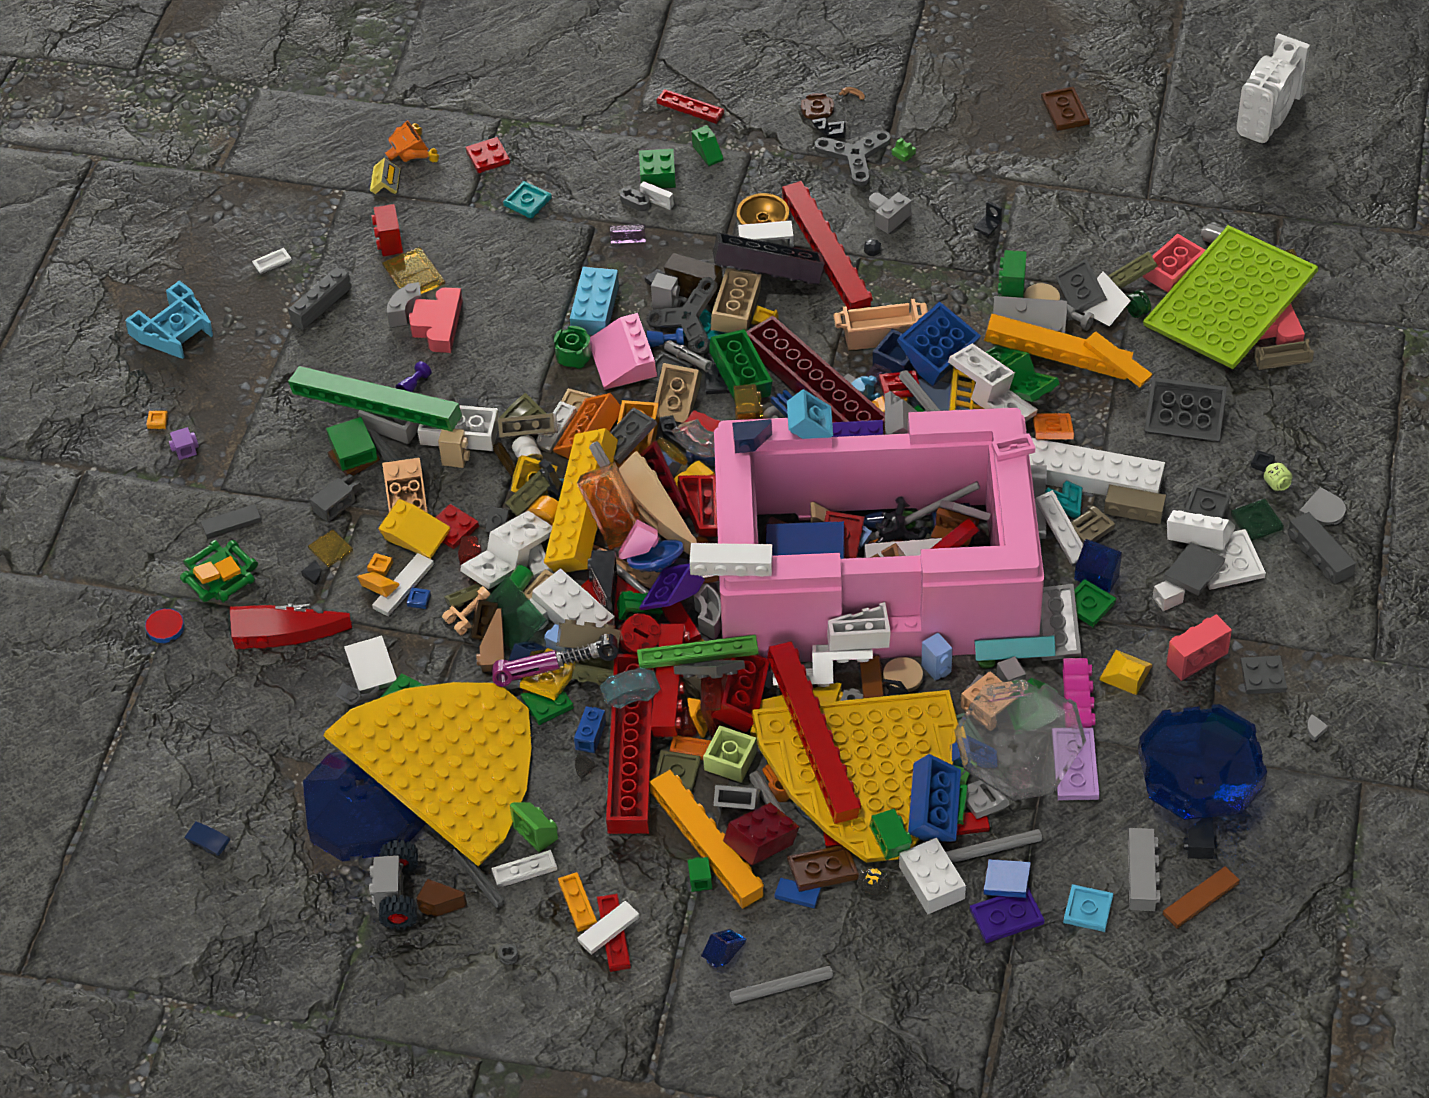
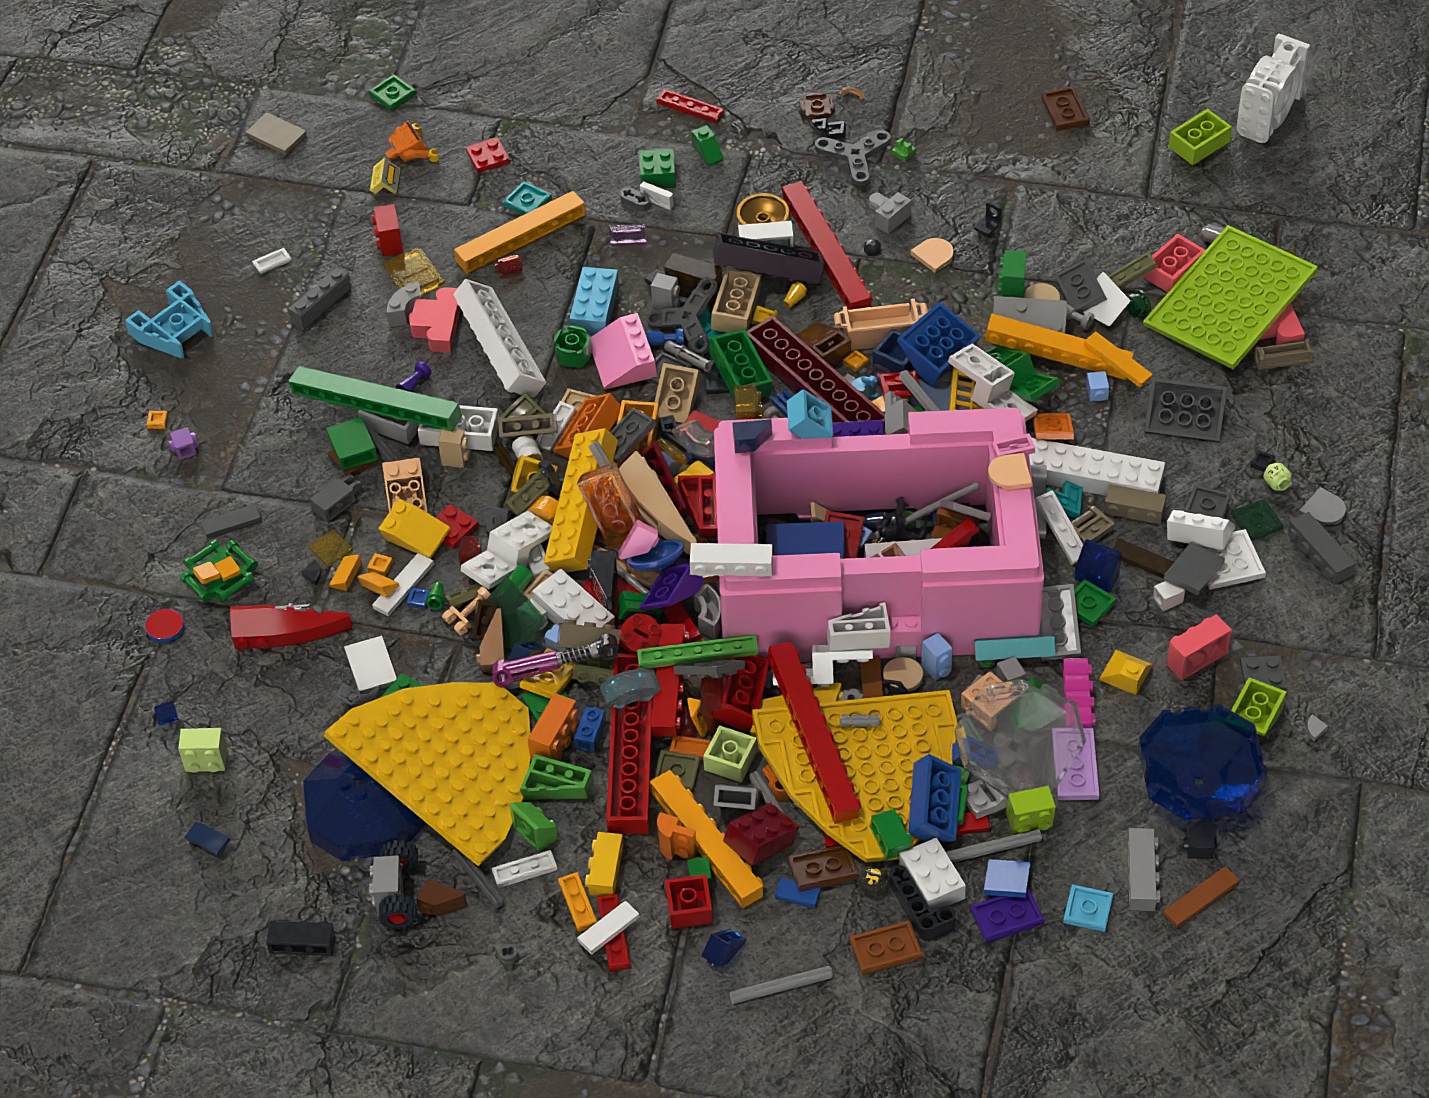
none -> clear blue tile [153,701,178,726]
none -> yellowish green brick [178,728,228,773]
none -> dark tan tile [246,113,307,155]
none -> black brick [266,920,335,956]
none -> light orange slope [329,554,362,592]
none -> green tile [369,74,416,111]
none -> green cone [426,582,445,610]
none -> white brick [453,279,547,398]
none -> light orange brick [454,191,586,274]
none -> clear red brick [494,254,523,276]
none -> bright green wedge [520,754,594,800]
none -> orange brick [527,693,580,762]
none -> yellow brick [585,832,624,896]
none -> orange brick [657,812,697,860]
none -> red brick [665,874,713,929]
none -> yellow cone [782,282,807,309]
none -> reddish brown slope [796,322,851,367]
none -> light grey axle [840,714,880,727]
none -> light orange tile [843,350,869,373]
none -> dark orange tile [849,920,923,975]
none -> black beam [889,865,956,941]
none -> light grey tile [896,645,916,661]
none -> light nougat tile [910,238,953,273]
none -> light nougat tile [988,453,1032,490]
none -> lime brick [1006,786,1056,835]
none -> light blue brick [1086,371,1109,402]
none -> dark brown tile [1110,538,1174,578]
none -> lime brick [1169,109,1232,165]
none -> lime slope [1226,678,1287,736]

